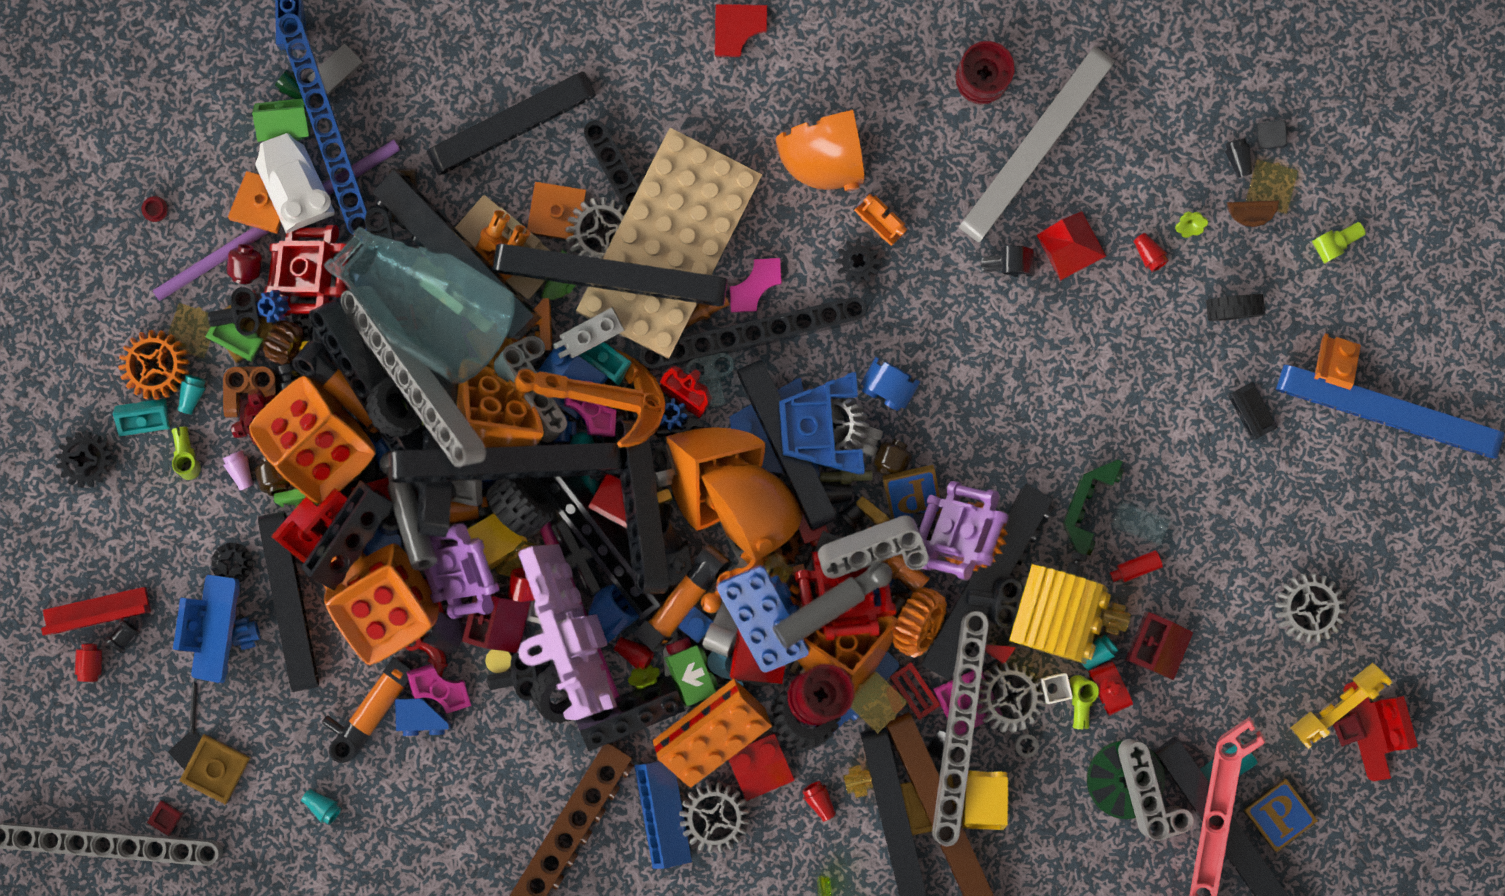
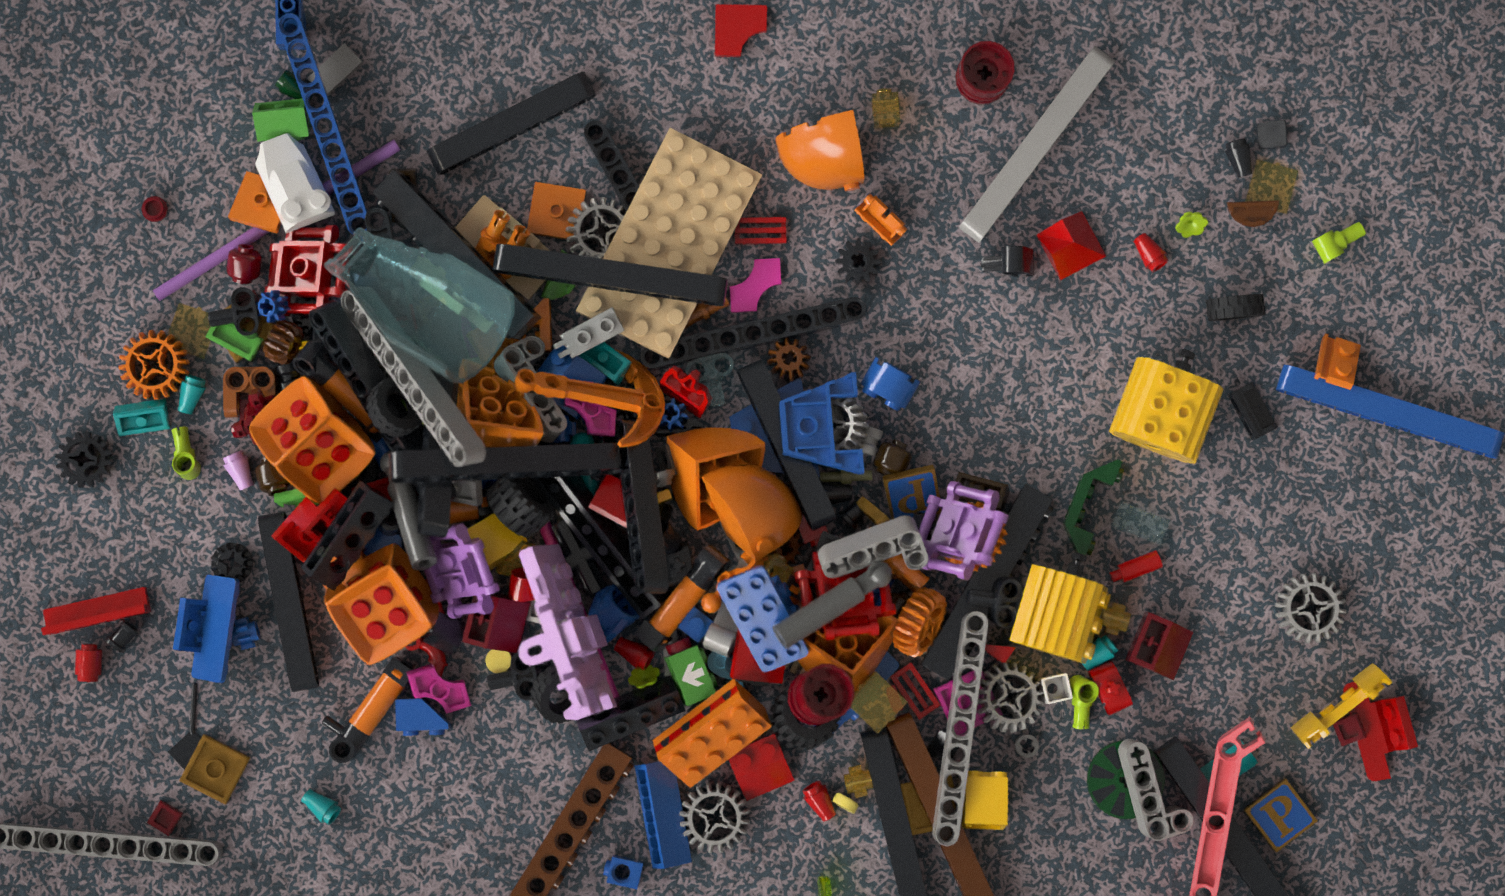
none -> blue brick [603,855,644,889]
none -> red tile [735,217,786,245]
none -> reddish brown gear [767,338,811,382]
none -> light yellow tile [832,793,859,814]
none -> clear yellow brick [871,88,900,129]
none -> dark brown slope [956,472,1010,512]
none -> yellow piece [1109,349,1223,464]

